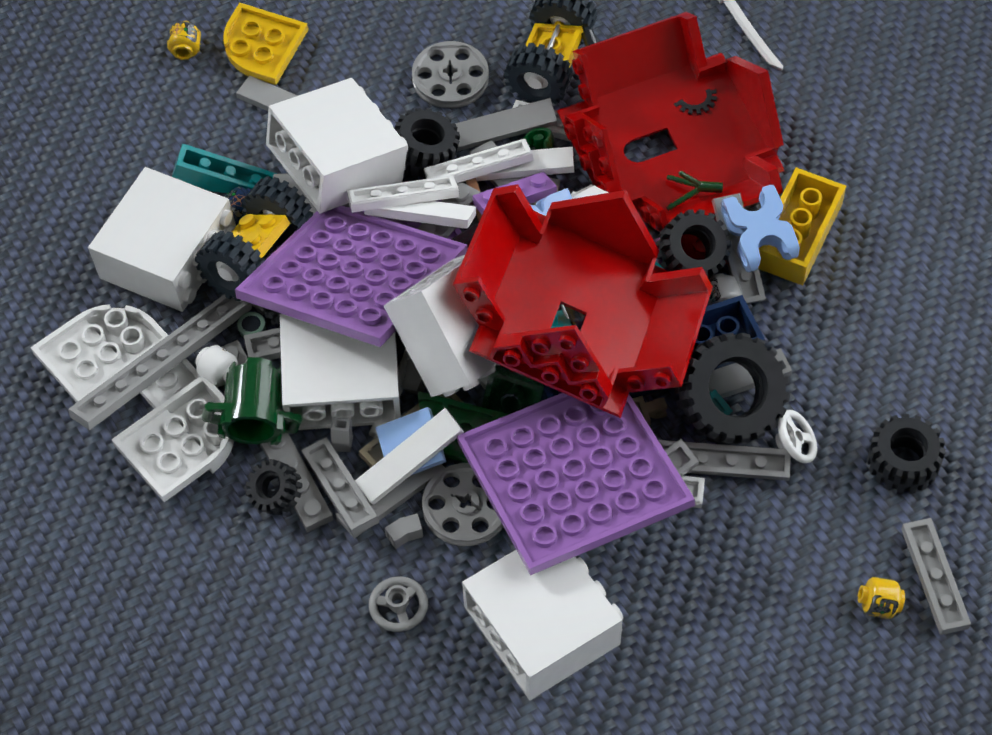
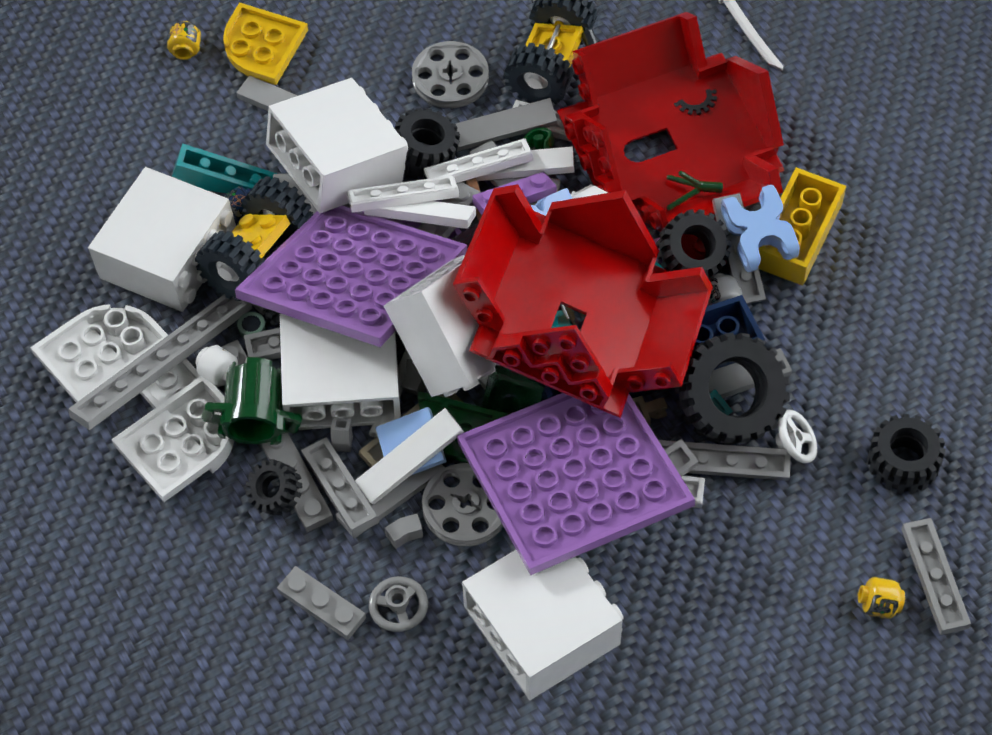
none -> light grey plate [277,566,366,640]

